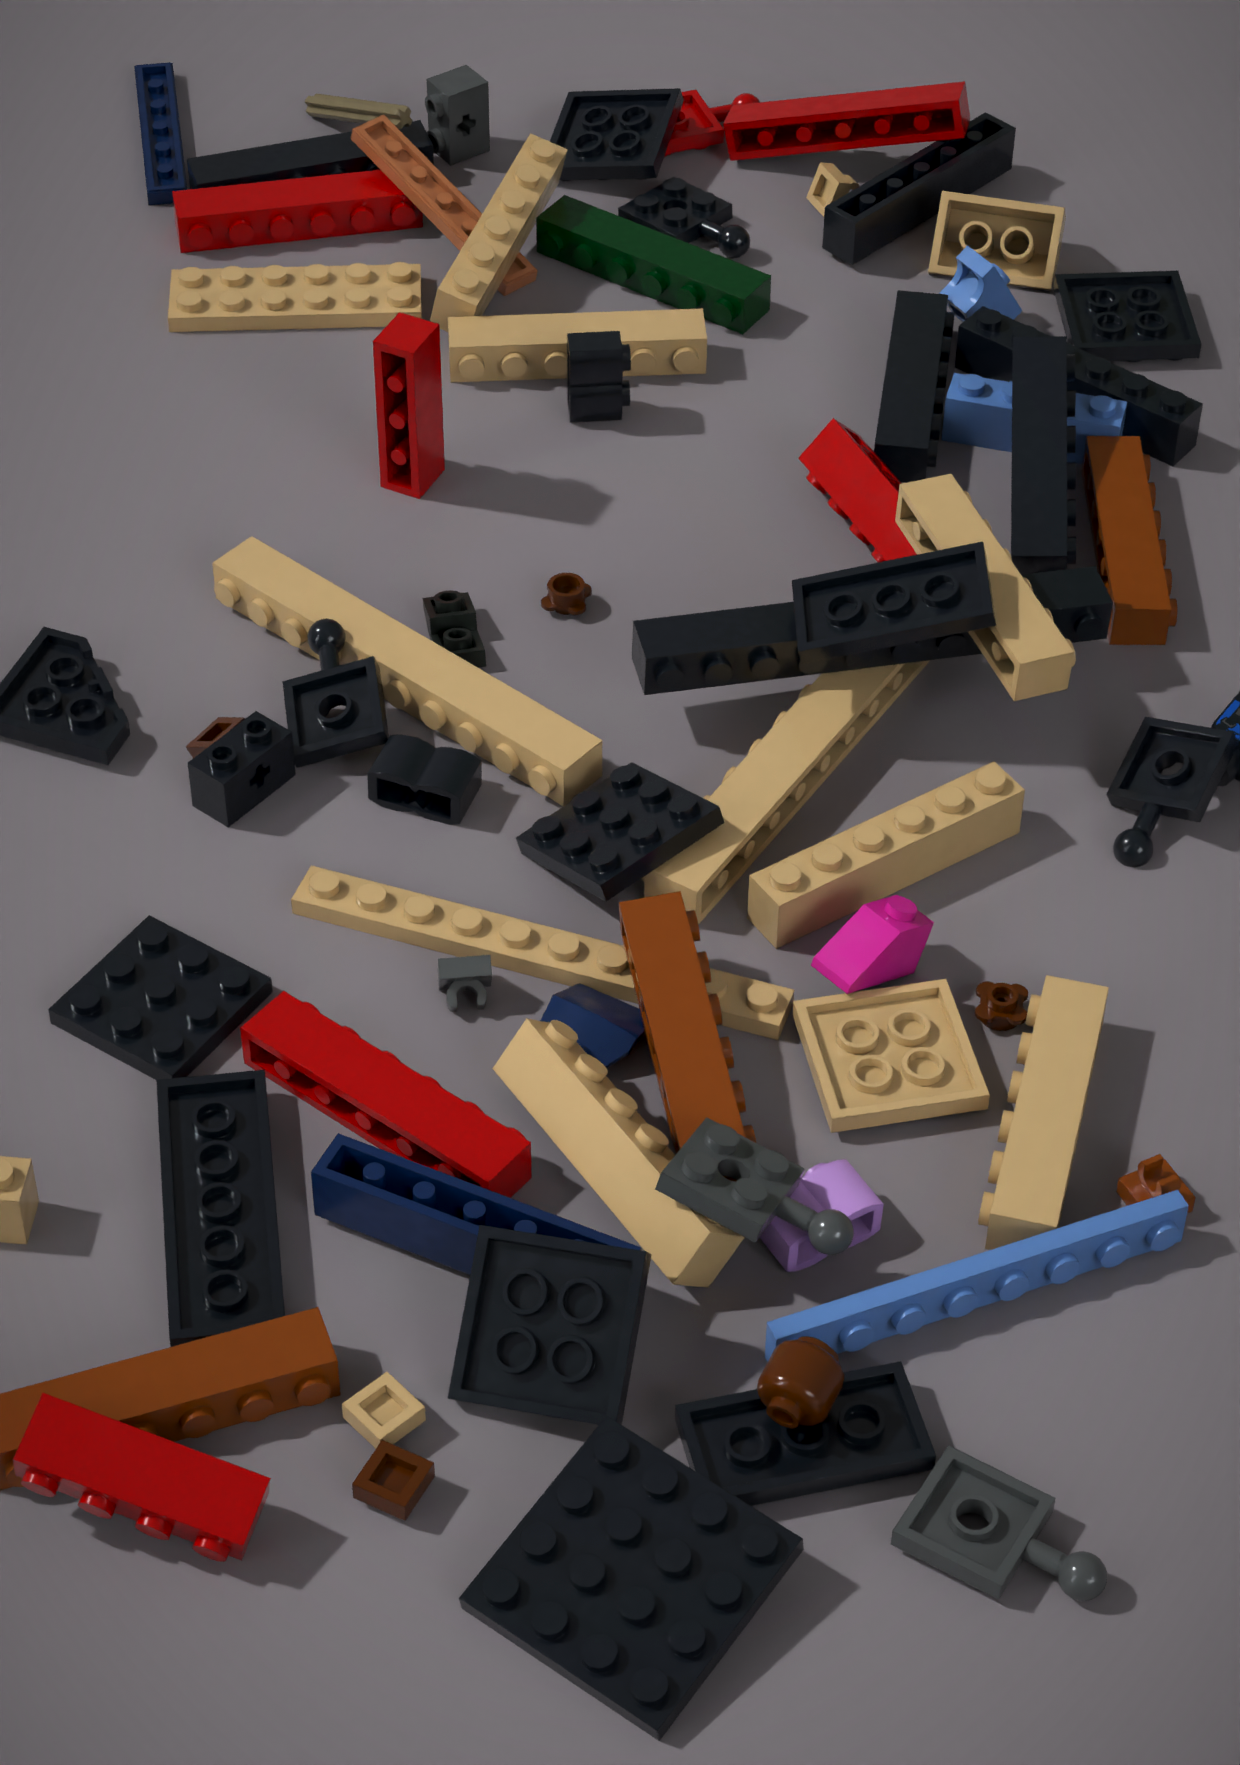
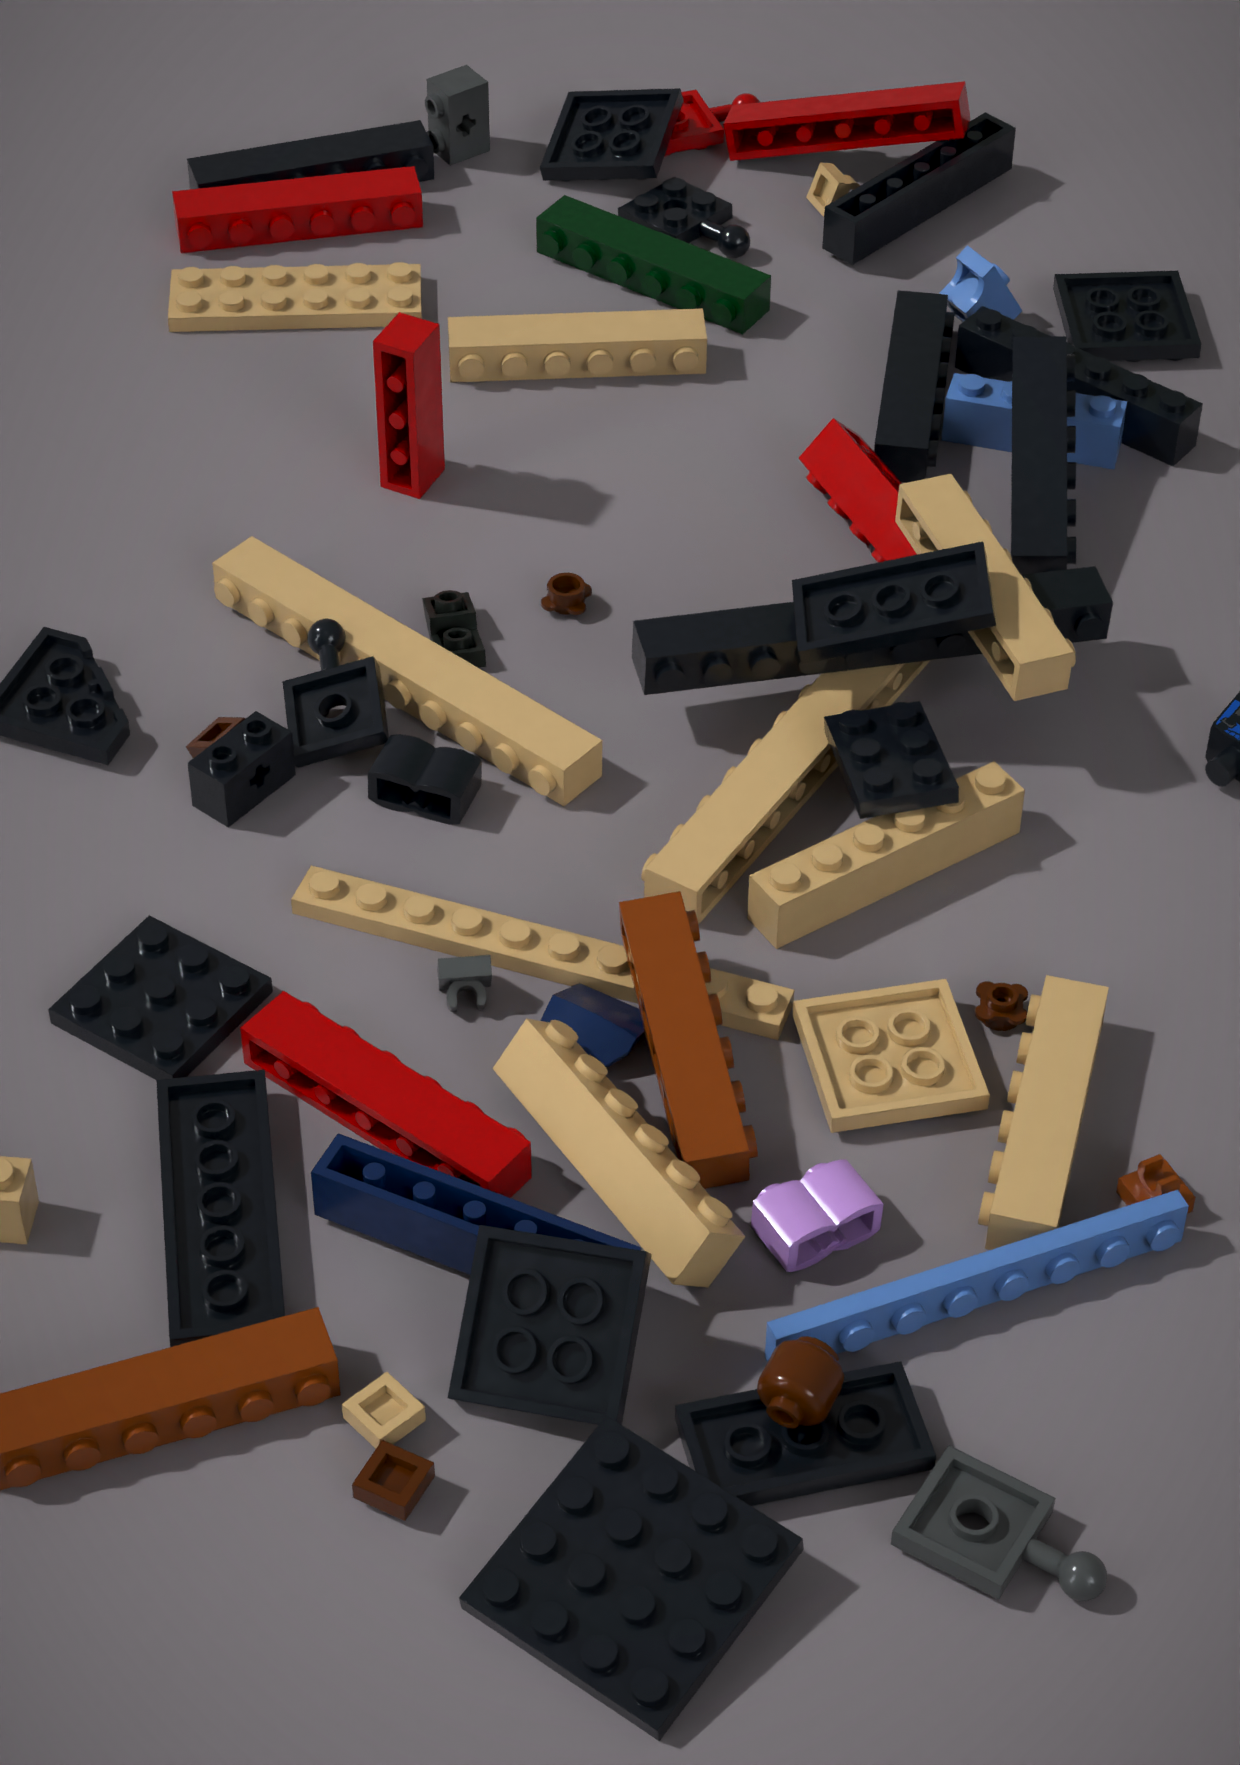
red brick [13,1393,271,1562] -> none
dark blue tile [134,62,187,205] -> none
dark tan axle [305,93,413,129] -> none
nougat tile [351,114,538,296] -> none
tan brick [430,133,568,332] -> none
black plate [516,762,724,902] -> none
black brick [567,331,631,423] -> none
dark grey plate [655,1117,854,1255] -> none
dark pink slope [811,895,934,994] -> none
tan slope [928,191,1066,291] -> none
dark orange brick [1081,436,1178,645] -> none
black plate [1106,717,1238,867] -> none
none -> black plate [824,701,959,819]

